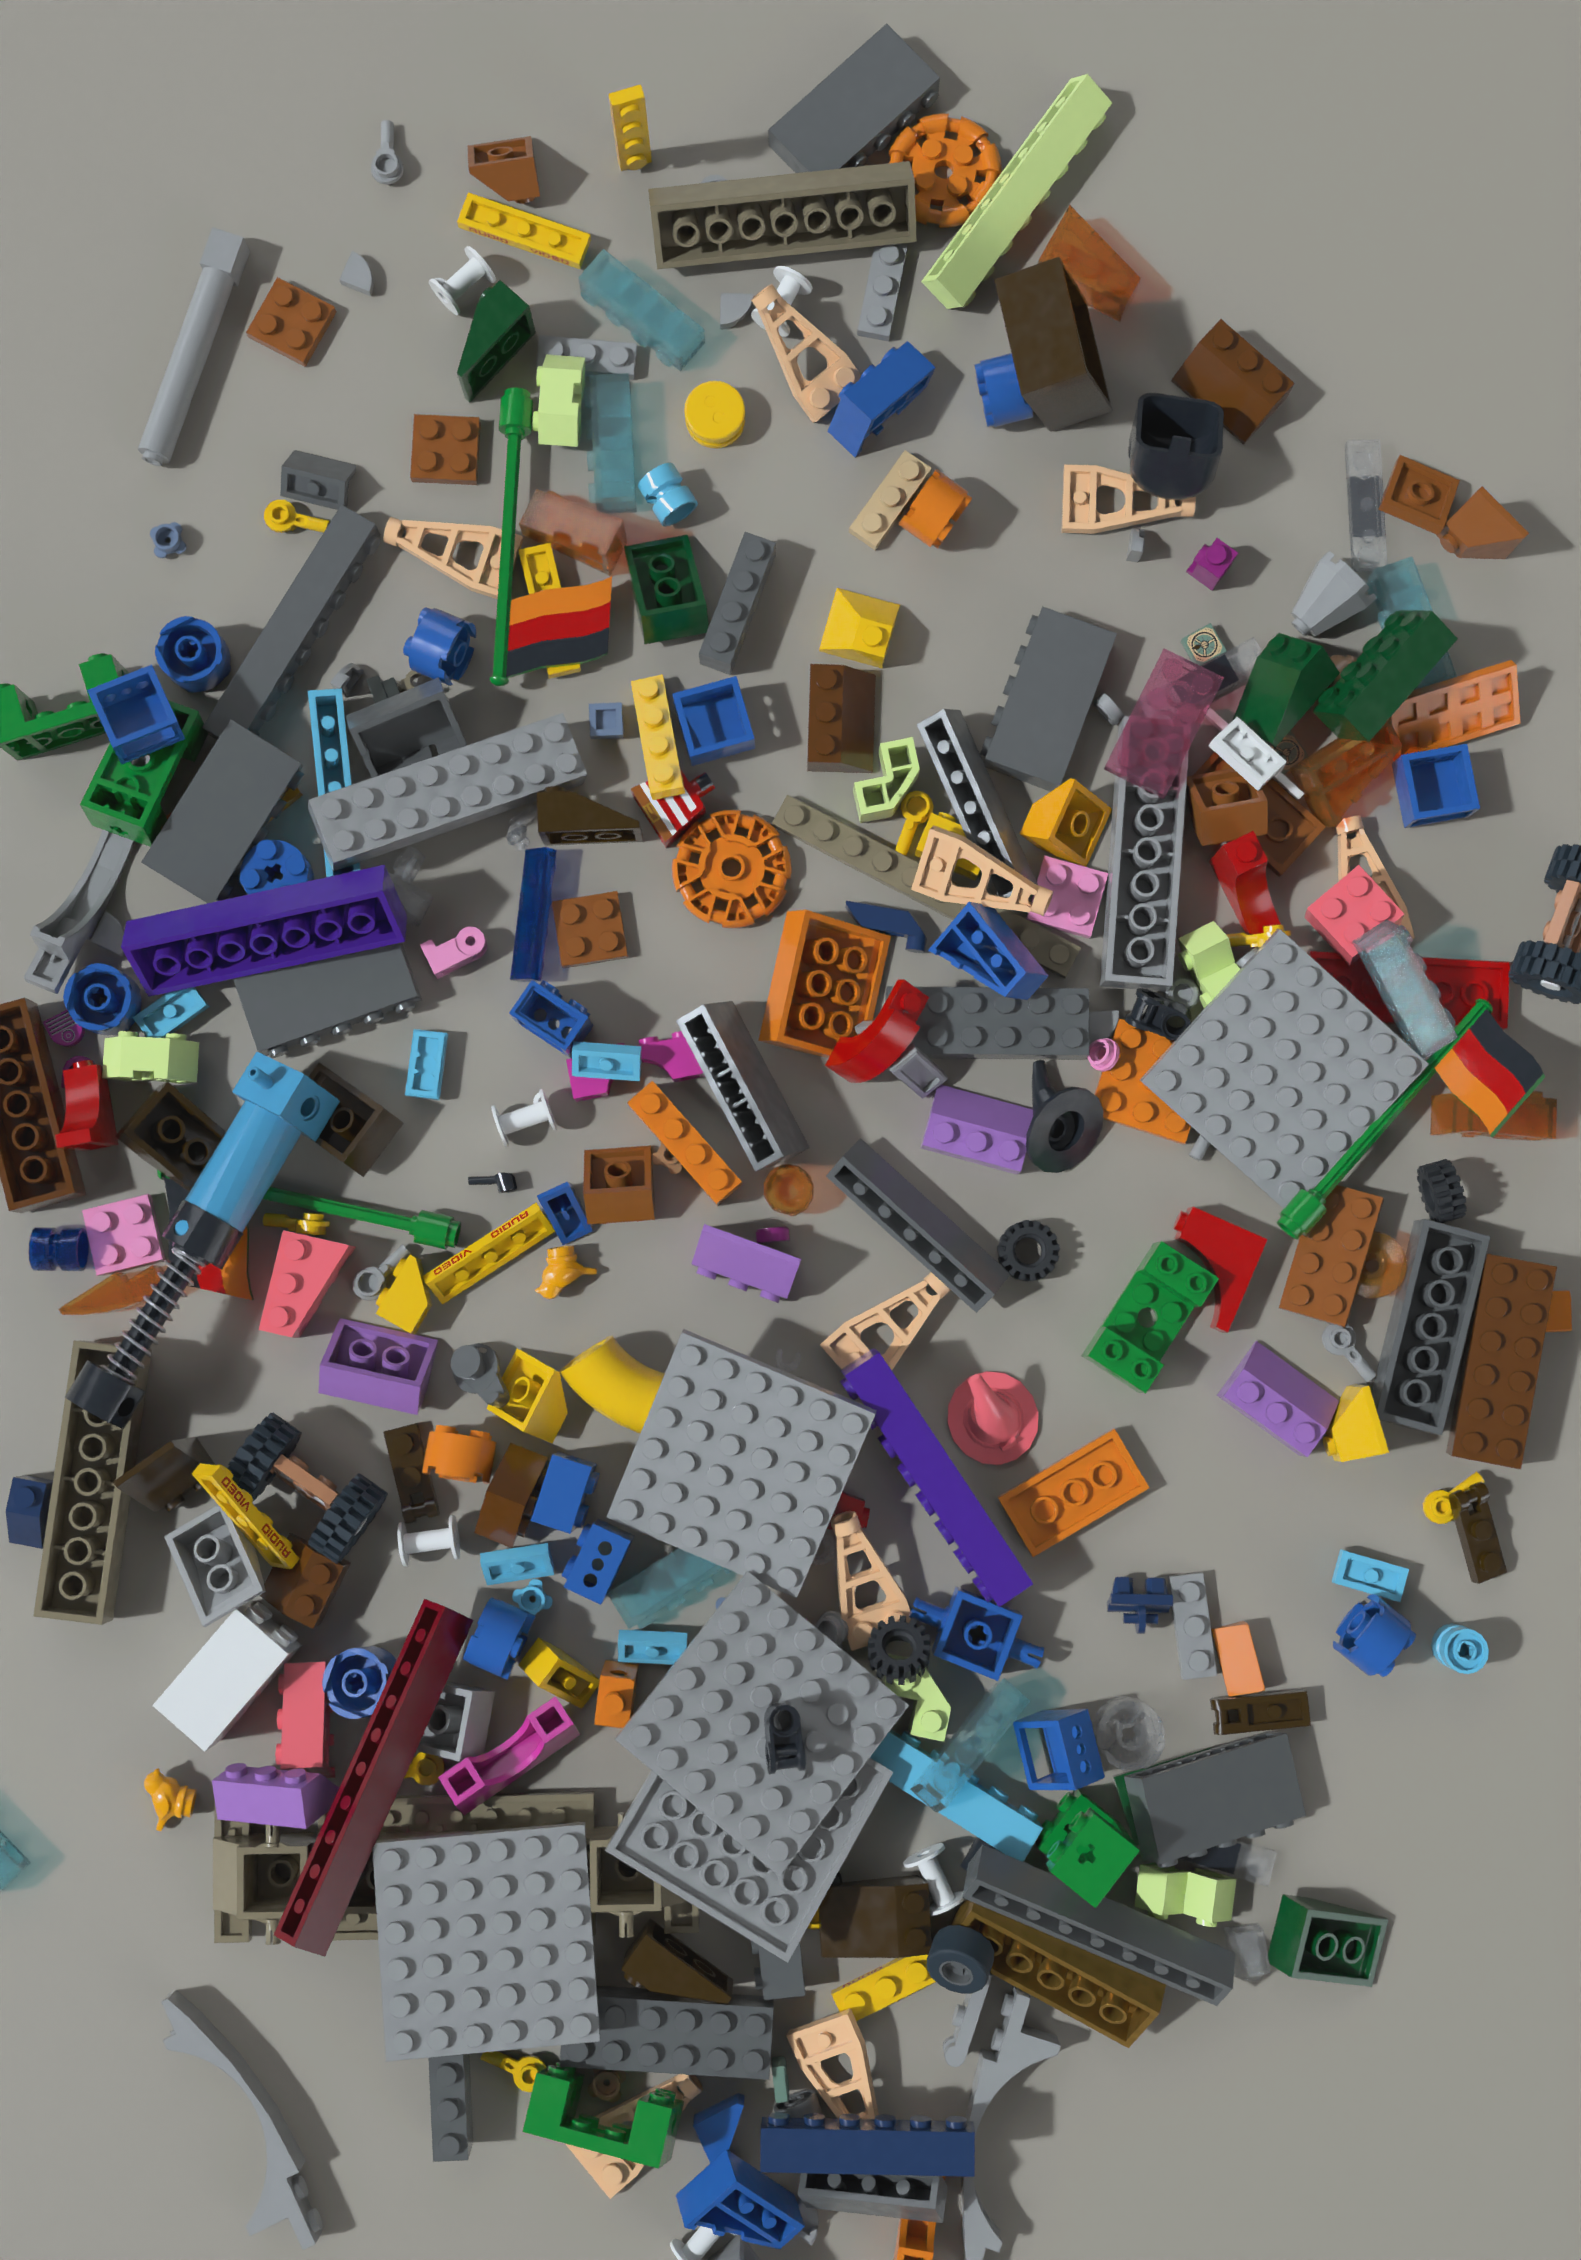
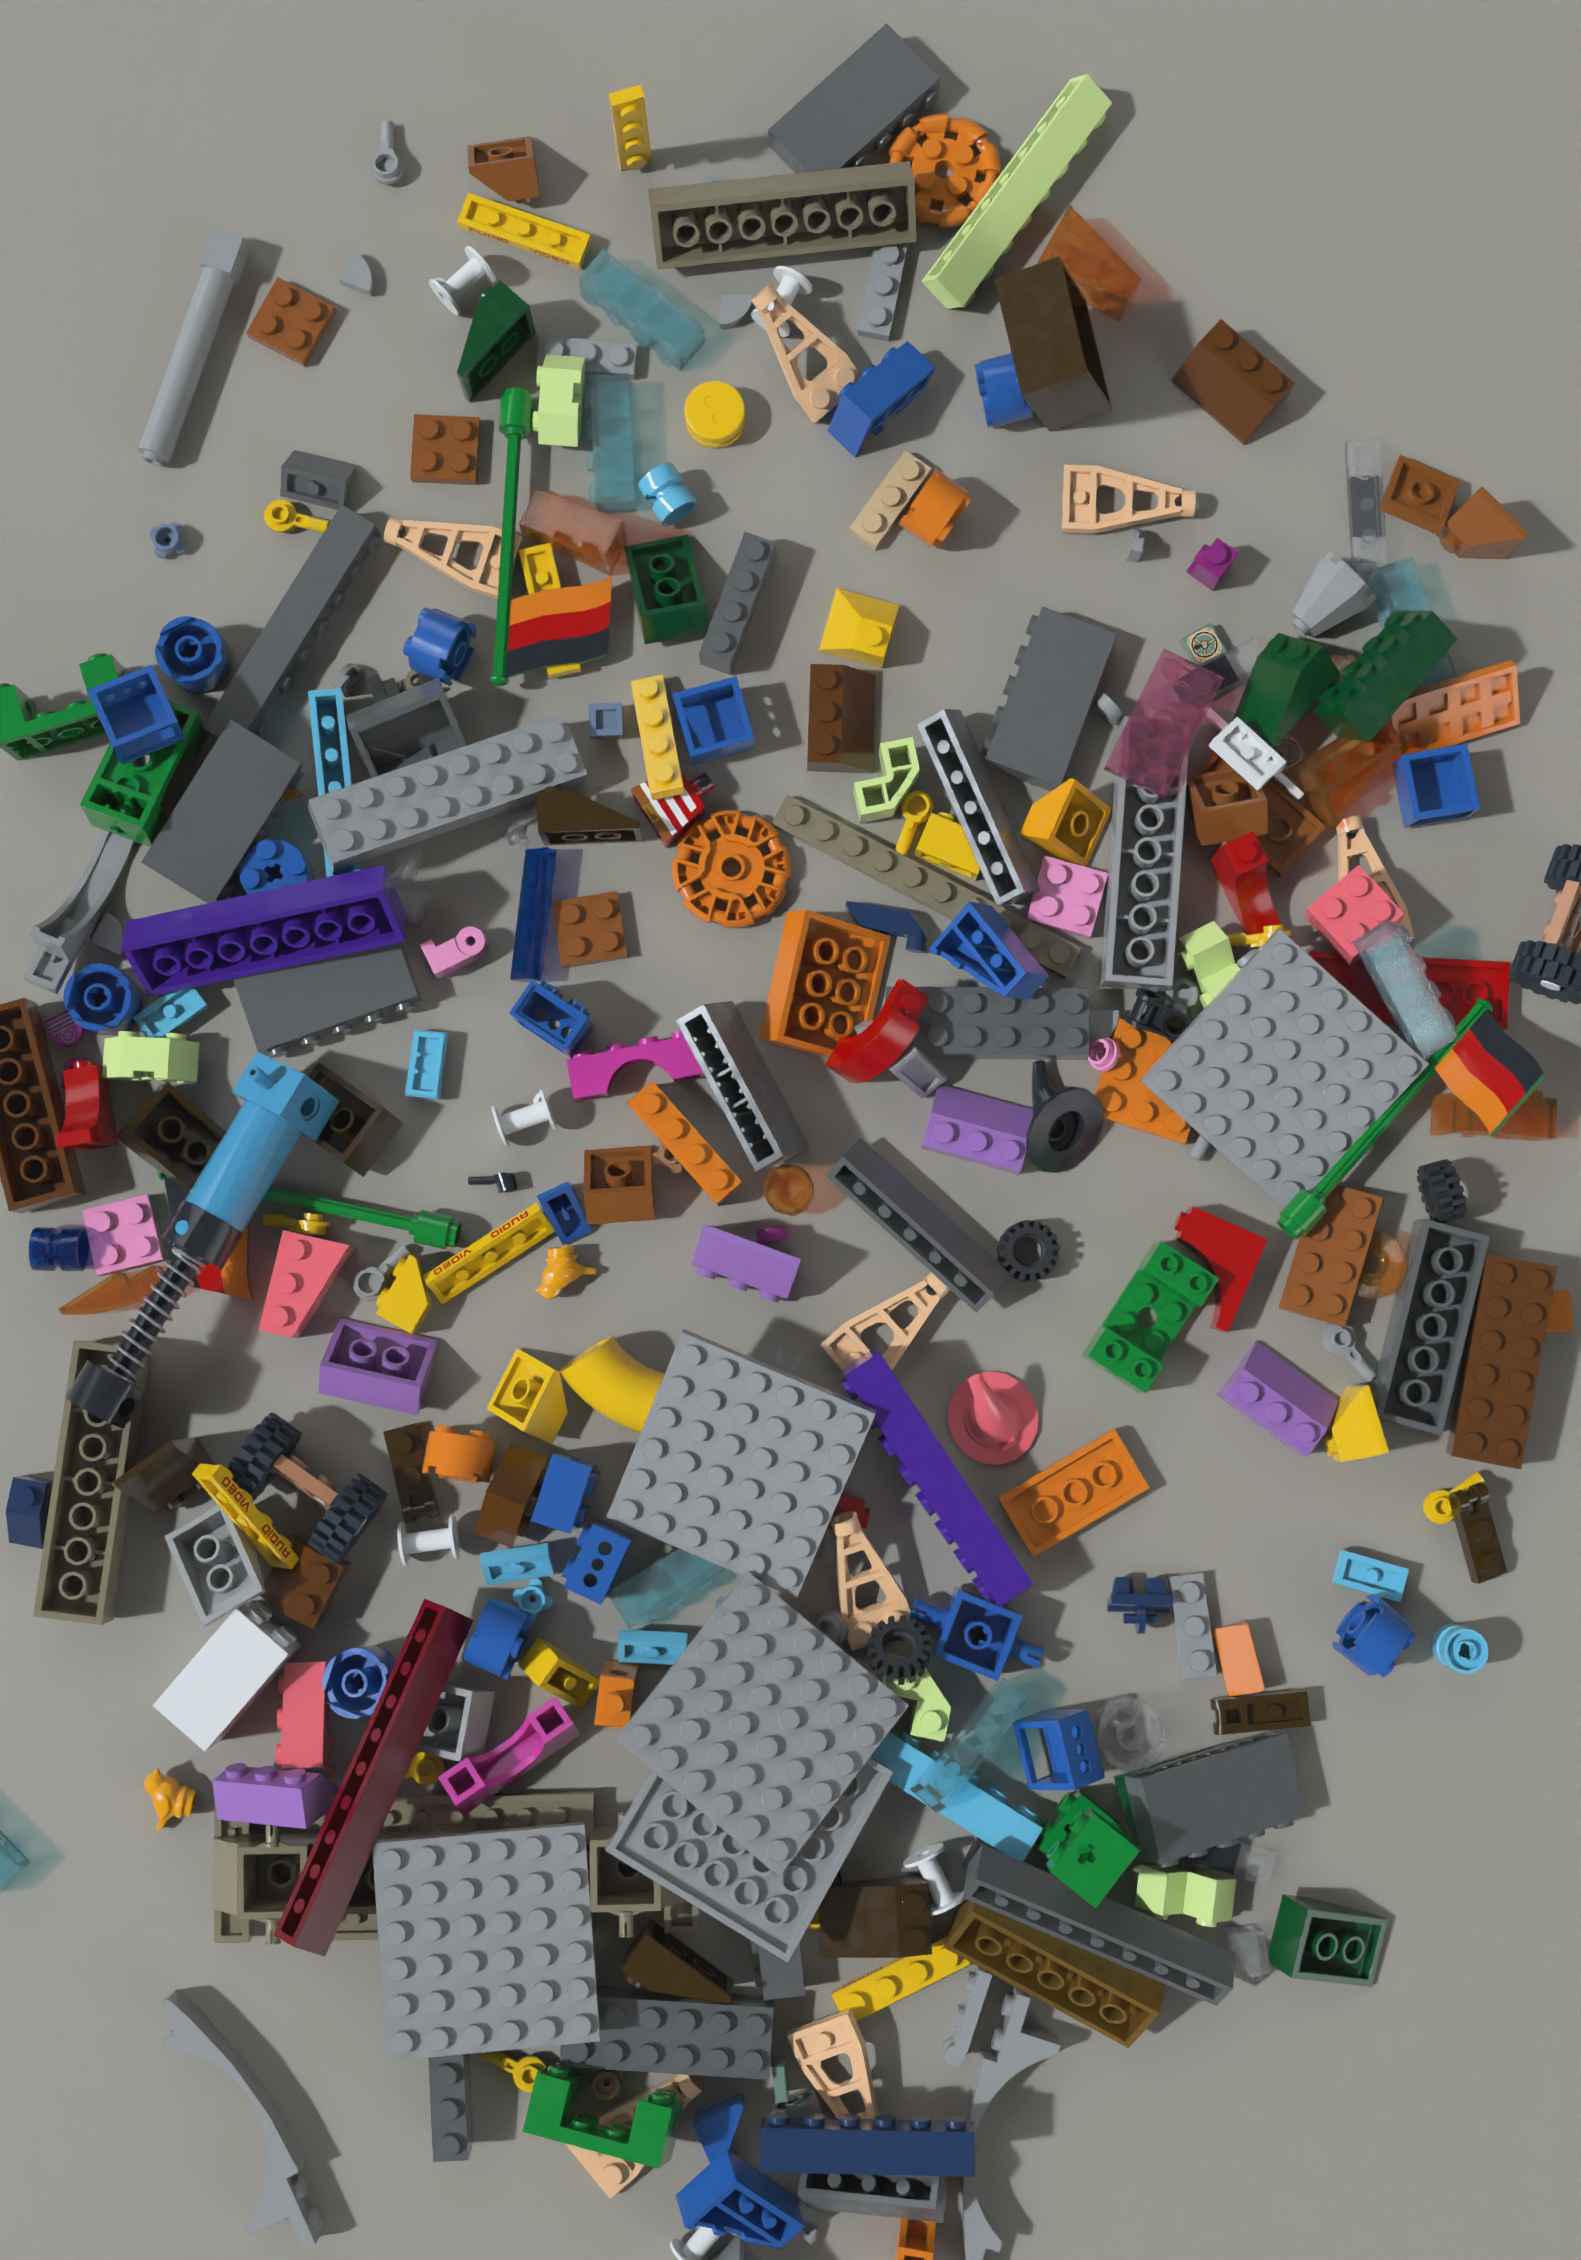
dark grey piece [451,1343,510,1408] -> none
medium azure plate [572,1041,641,1081] -> none
black piece [764,1703,806,1775] -> none
light nougat plate [911,825,1053,916] -> none
black wheel [927,1925,994,1994] -> none
black piece [1128,393,1224,500] -> none

